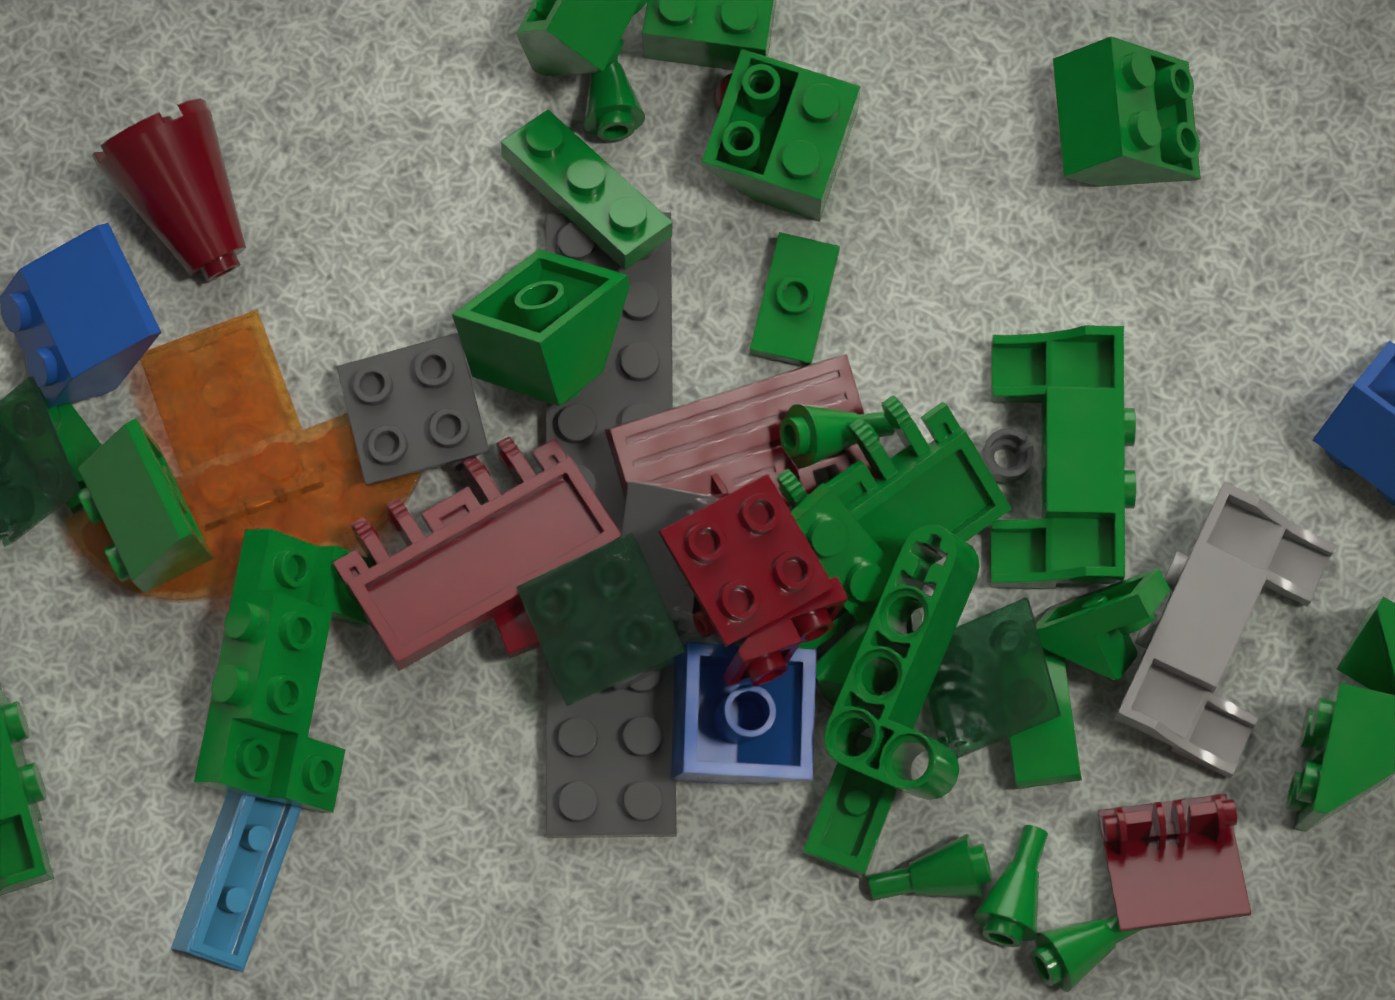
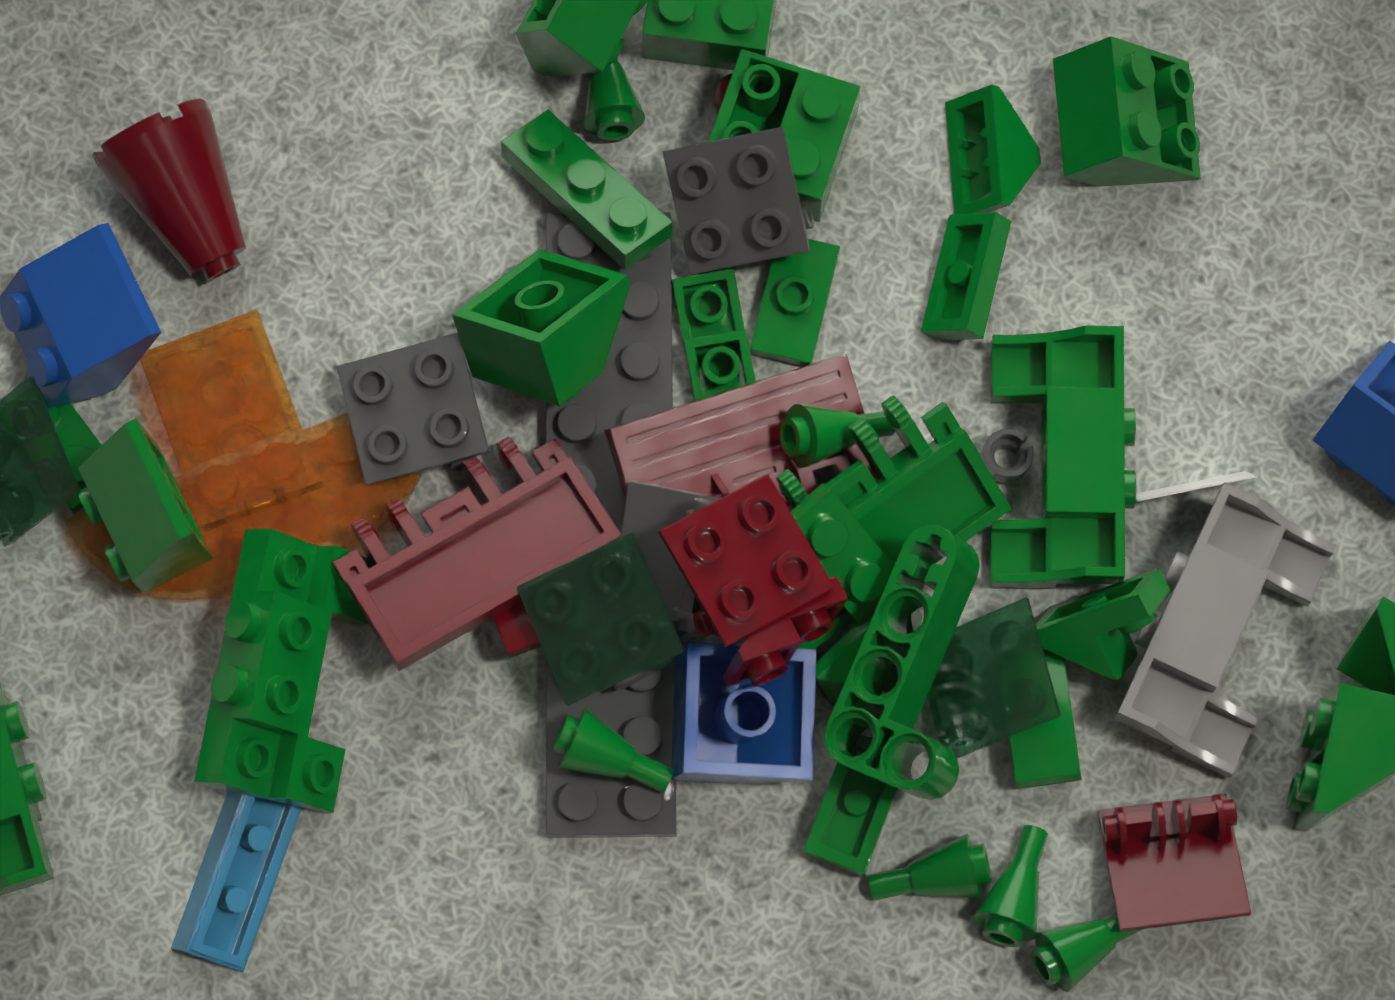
none -> green cone [552,708,674,793]
none -> dark grey hinge [663,126,814,275]
none -> green slope [672,268,756,401]
none -> green plate [920,212,1012,340]
none -> green slope [945,84,1041,215]
none -> white sticker [1136,471,1257,502]

